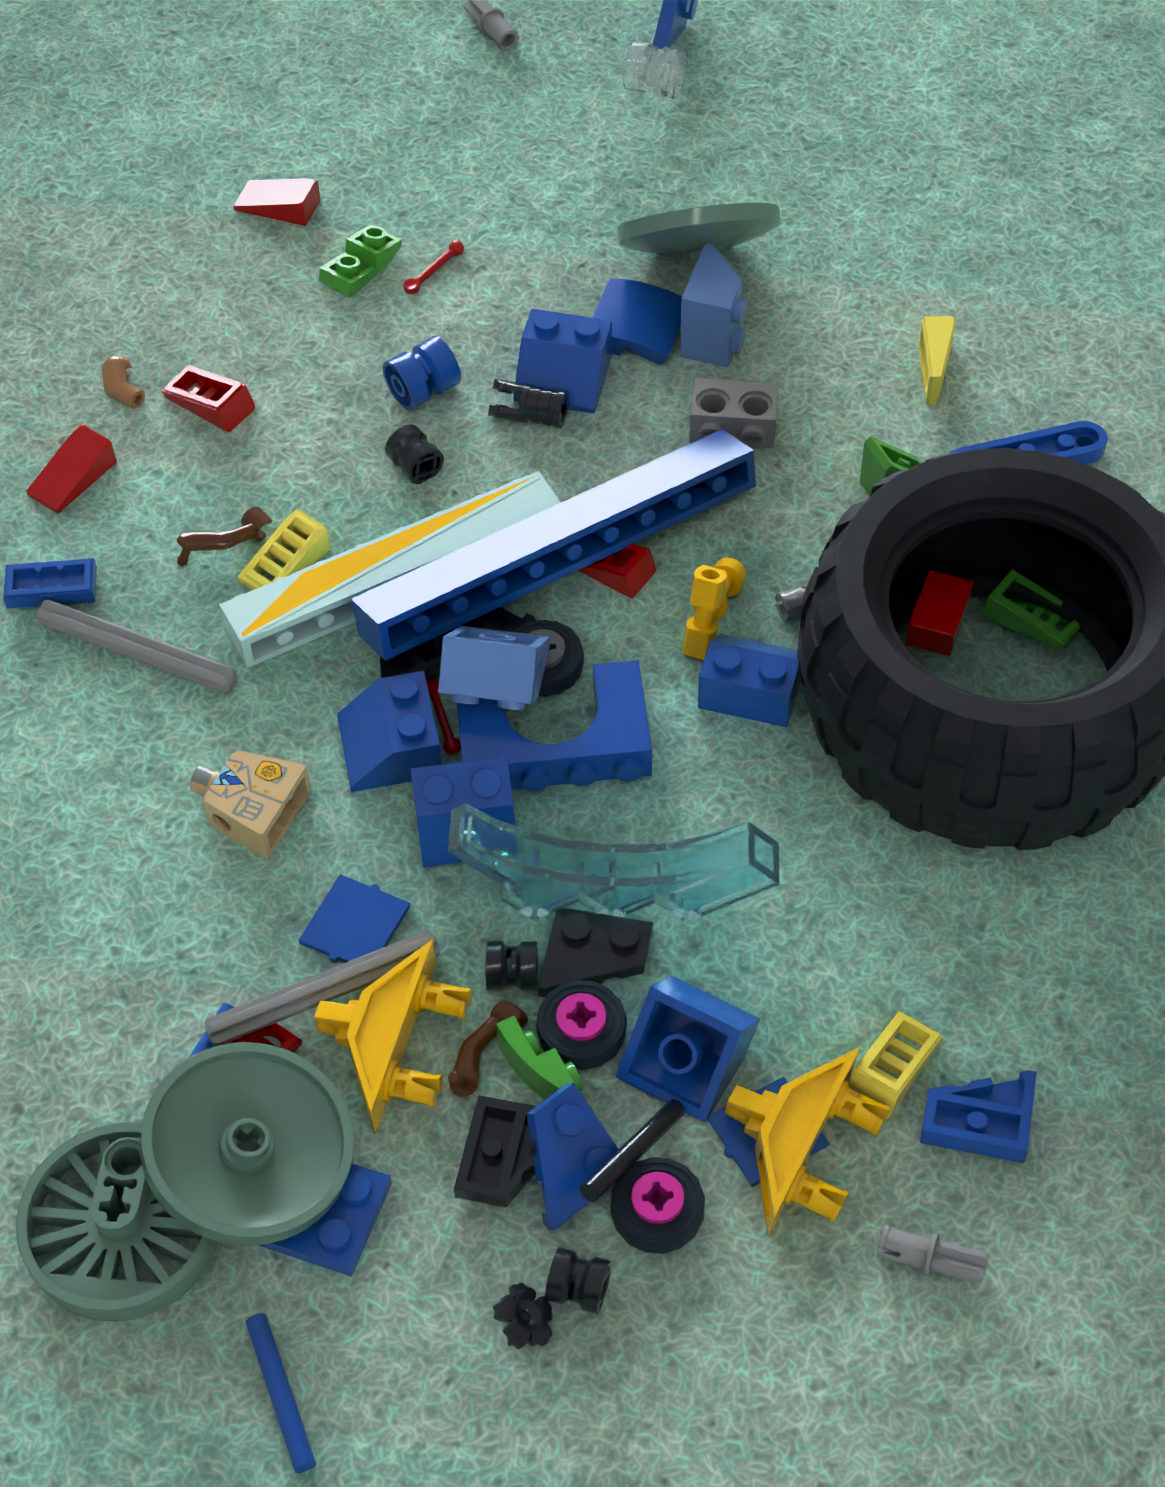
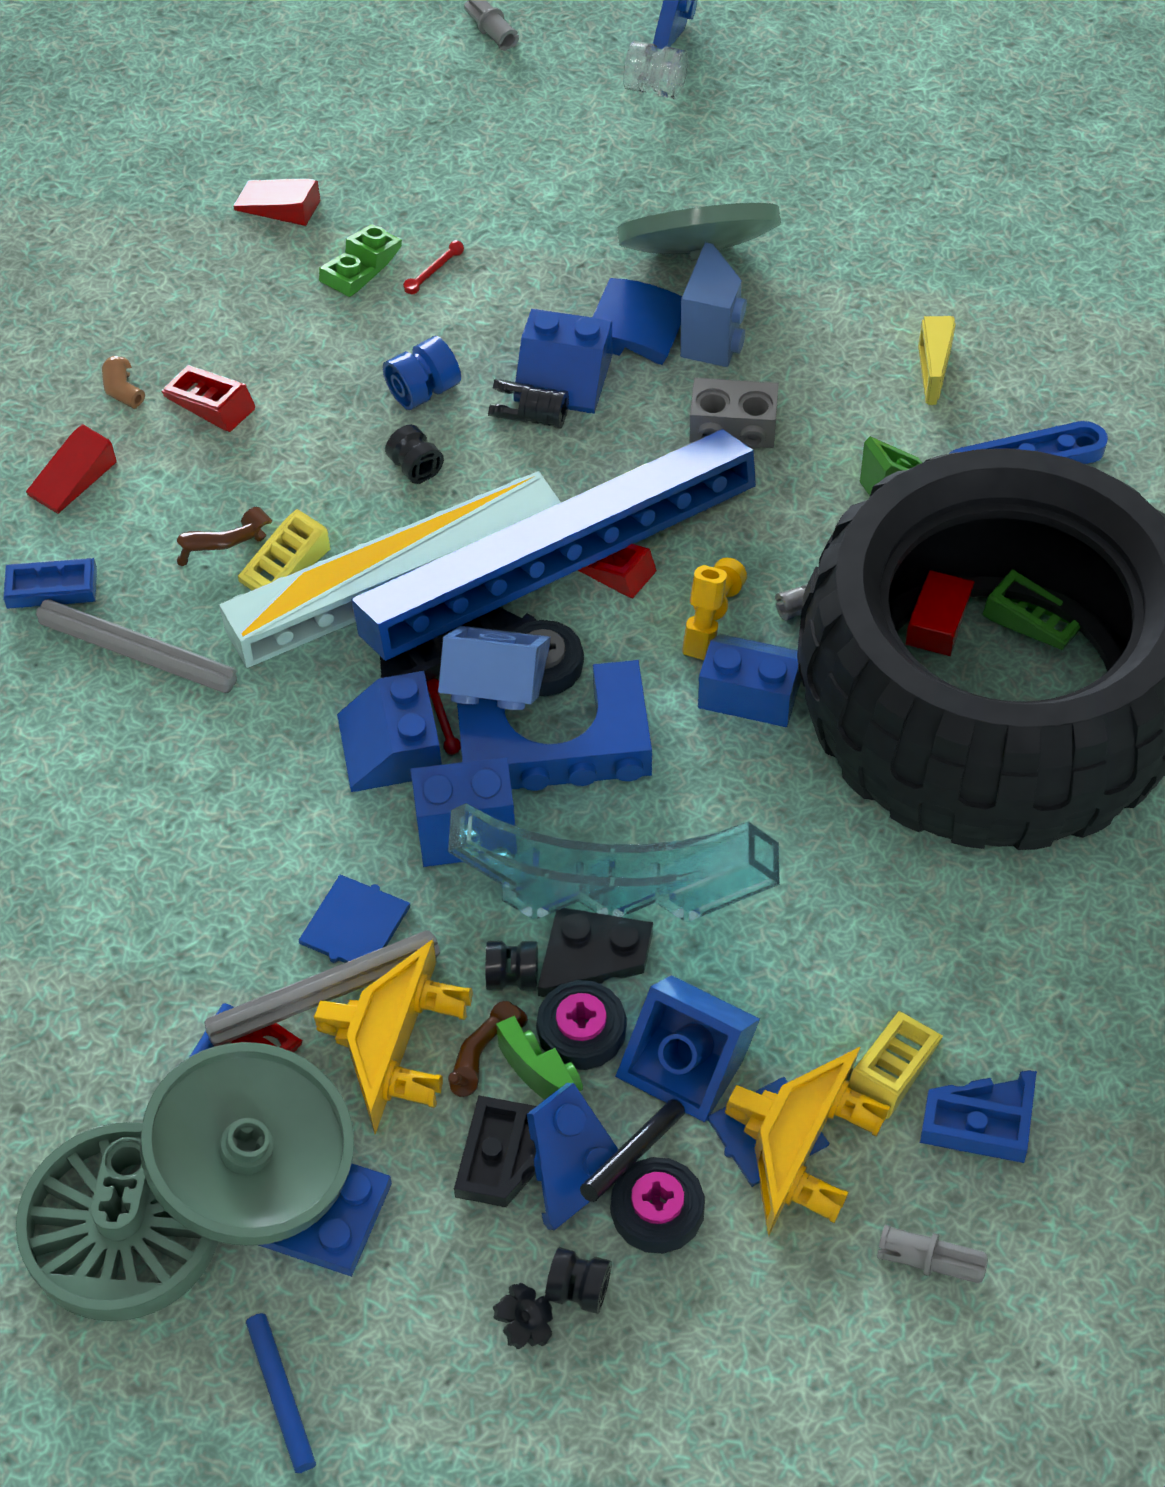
tan torso [190,751,312,859] -> none

